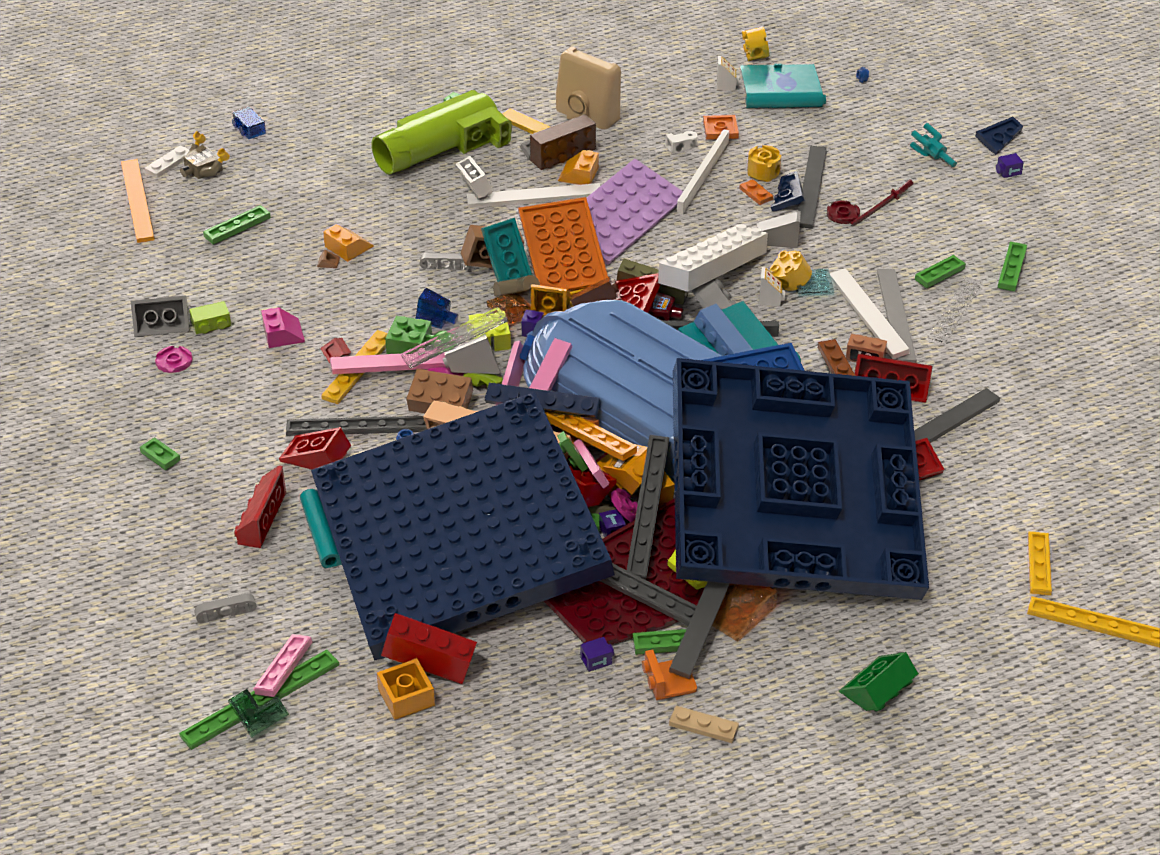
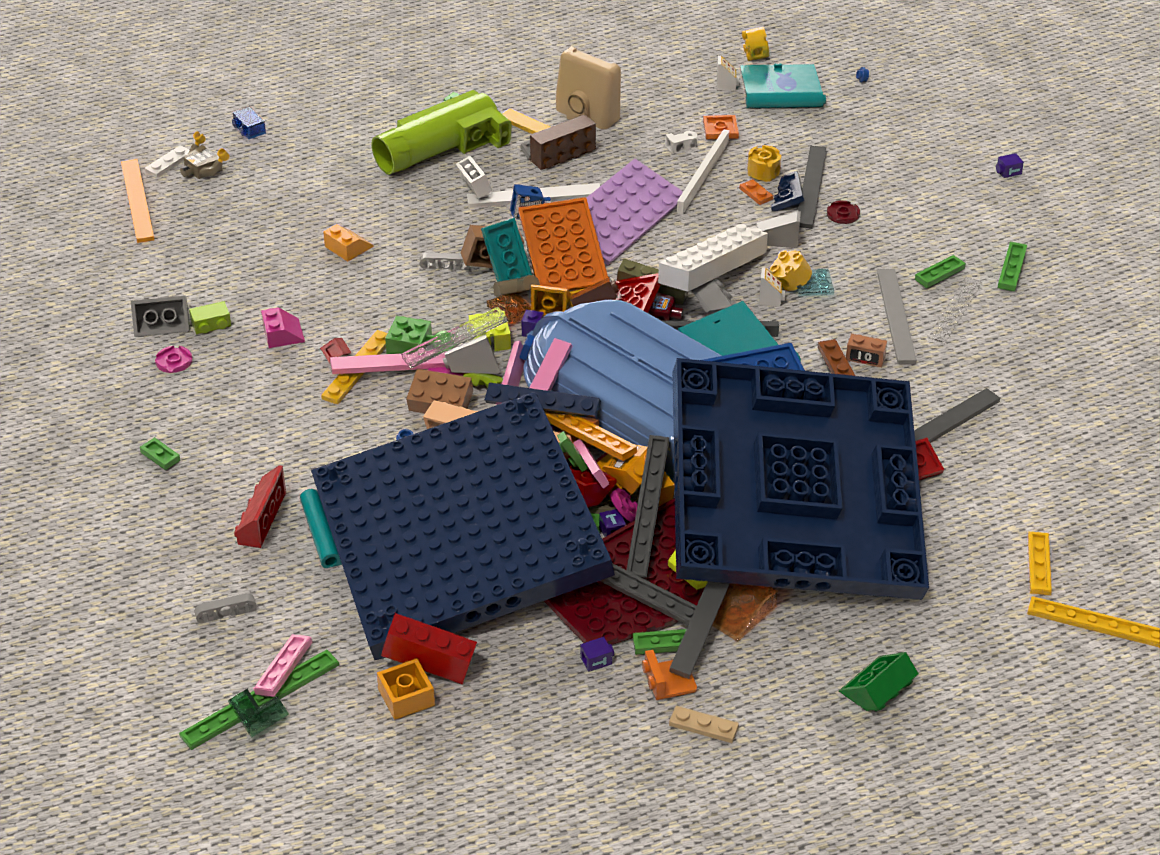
bright green plate [203,205,271,245] -> none
red slope [279,427,351,470] -> none
dark grey tile [286,416,427,436] -> none
medium nougat slope [317,249,340,268] -> none
clear blue torso [415,288,459,329] -> none
light orange slope [558,150,599,185] -> none
medium blue brick [694,304,753,356] -> none
white tile [830,268,910,359] -> none
dark red sword [850,179,914,225] -> none
red slope [854,354,933,403] -> none
teal plant [910,123,957,167] -> none
dark blue wing [975,116,1023,155] -> none
none -> blue torso [510,184,551,219]

